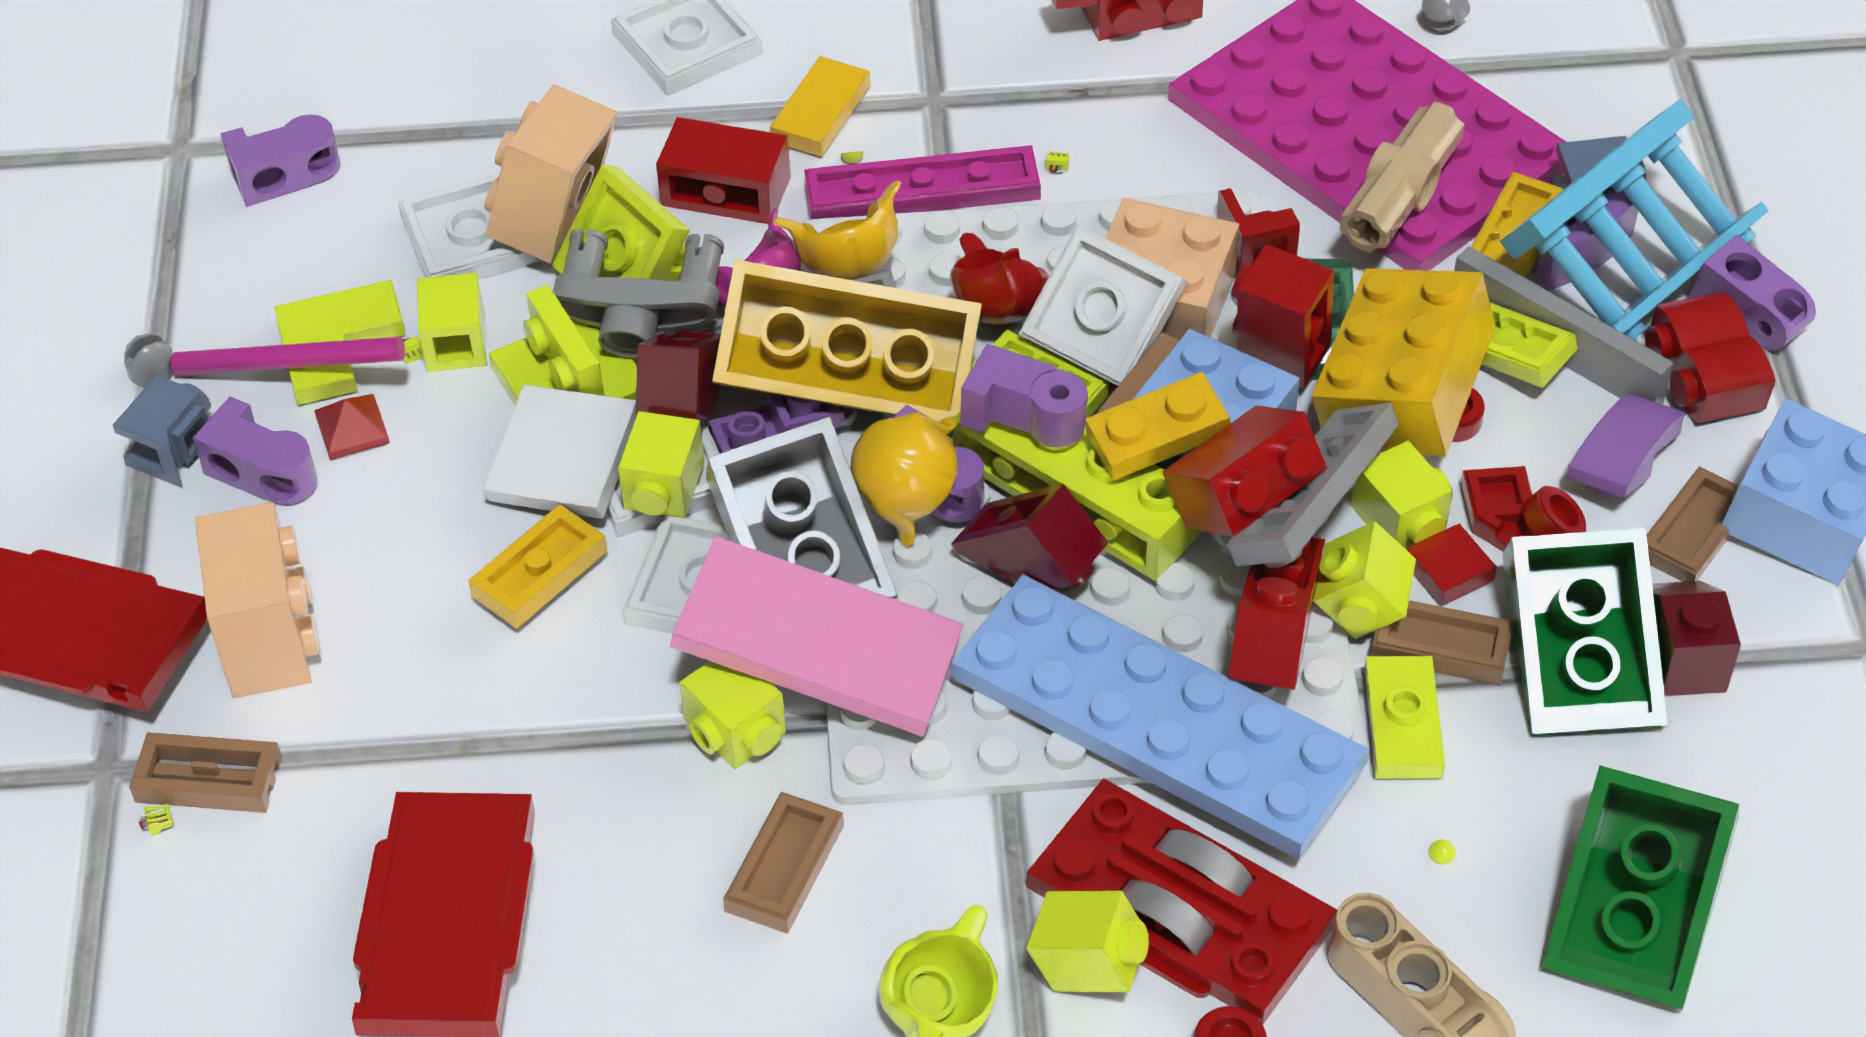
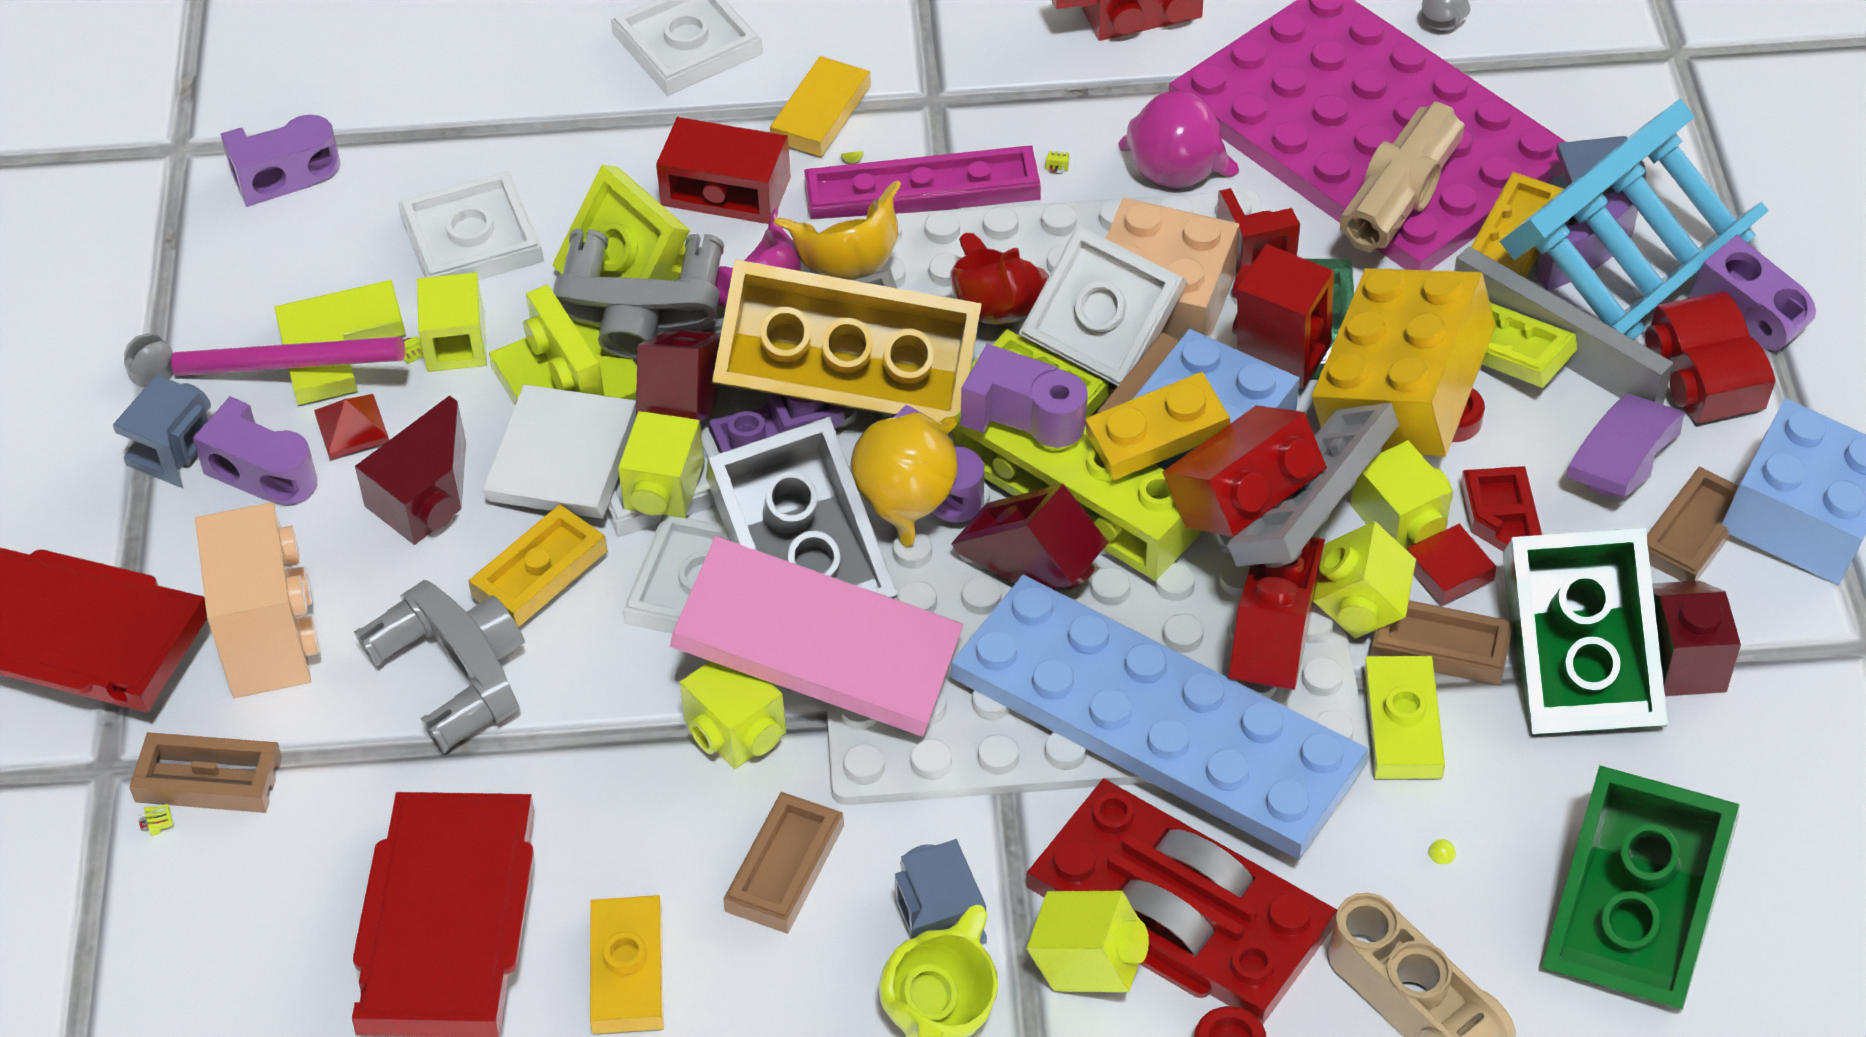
light nougat brick [484,84,618,264] -> none
red tile [1522,486,1586,536] -> none
none -> light grey connector [353,580,525,754]
none -> dark red slope [355,395,466,545]
none -> yellow plate [590,895,664,1034]
none -> sand blue window [895,839,987,945]
none -> dark pink hair [1118,91,1239,188]

